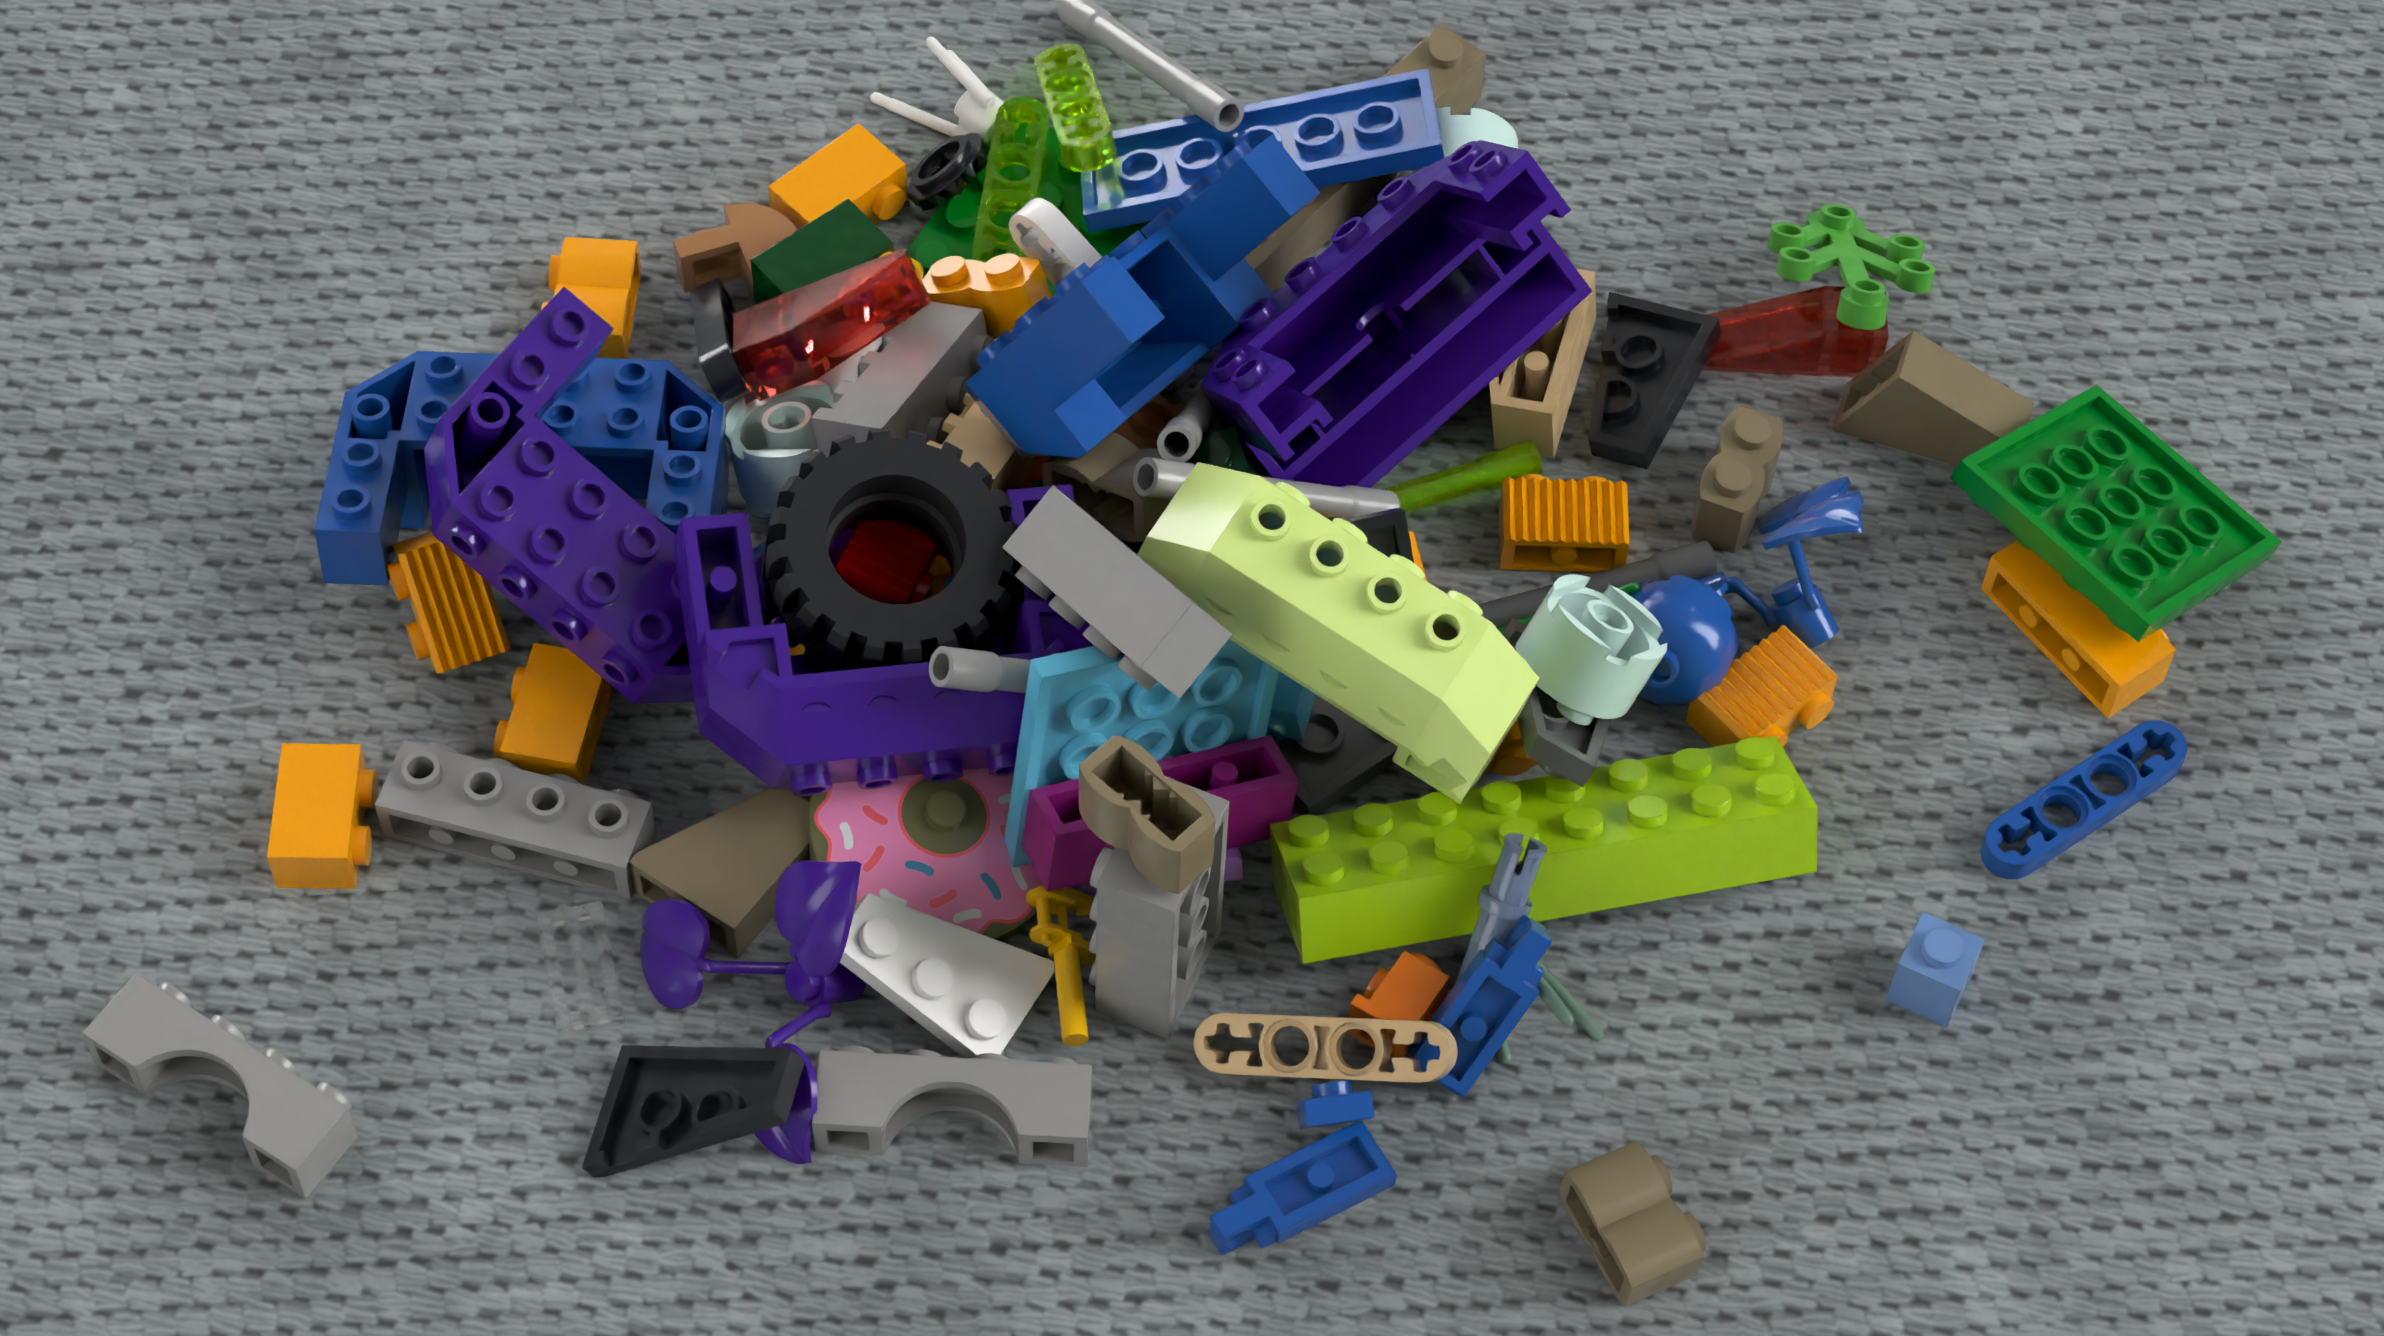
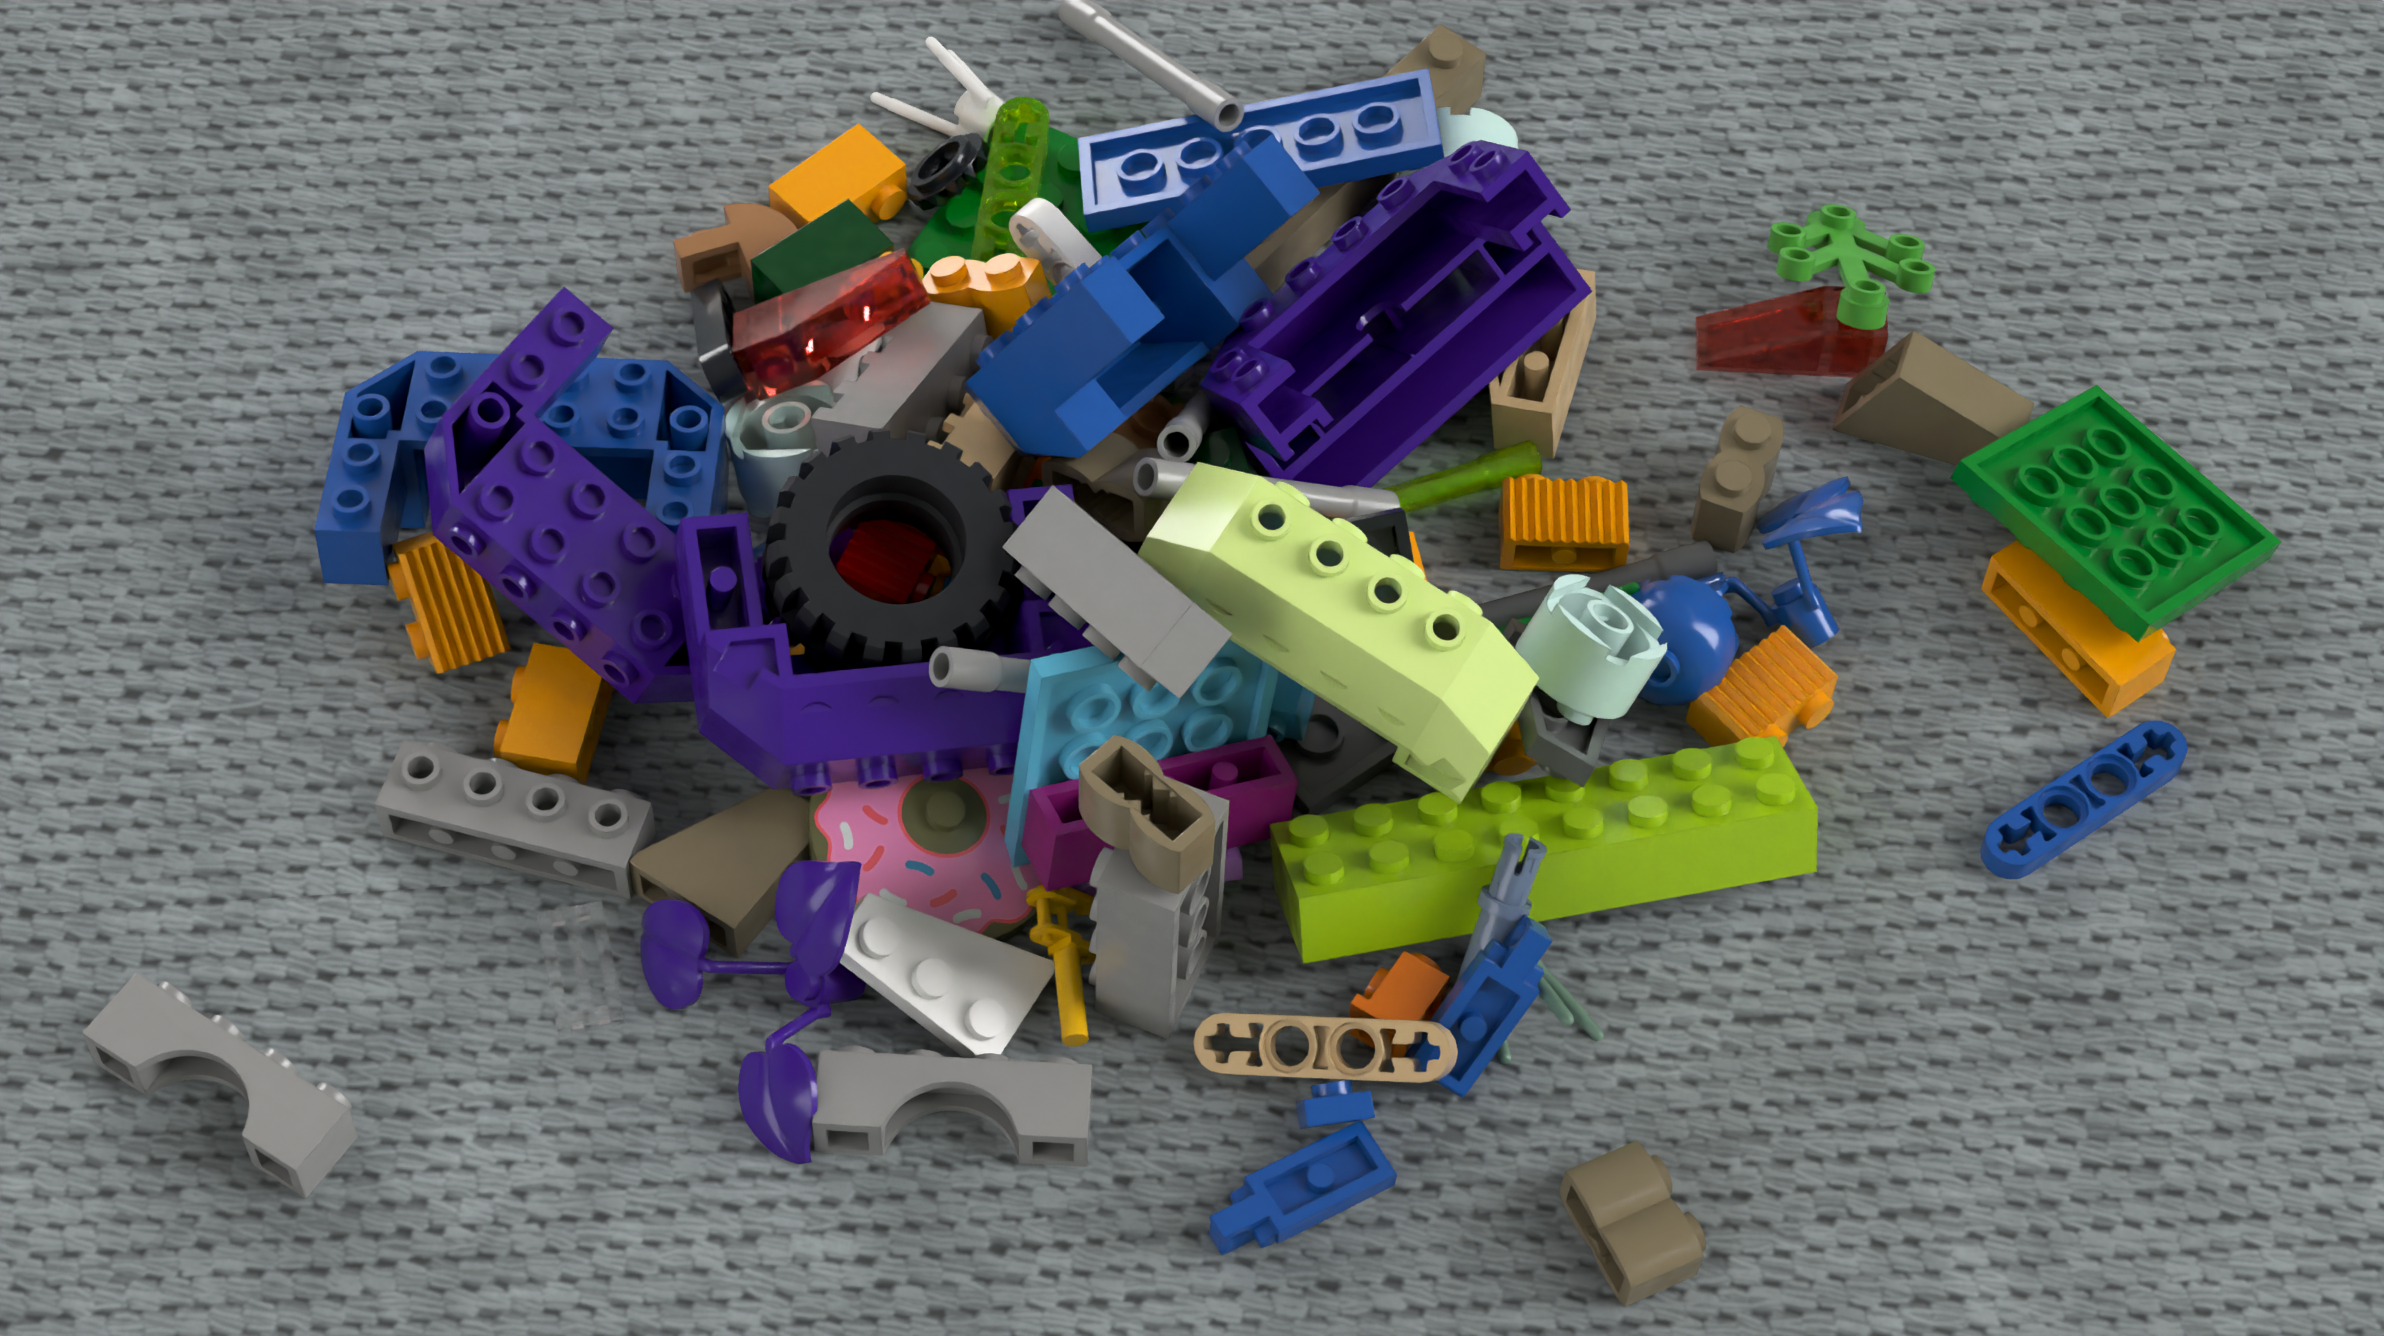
light orange brick [267,743,378,889] -> none
light orange brick [541,237,641,359] -> none
black wing [582,1045,805,1178] -> none
clear neon green beam [1034,44,1117,172] -> none
black wing [1588,292,1722,469] -> none
medium blue brick [1886,912,1985,1027] -> none

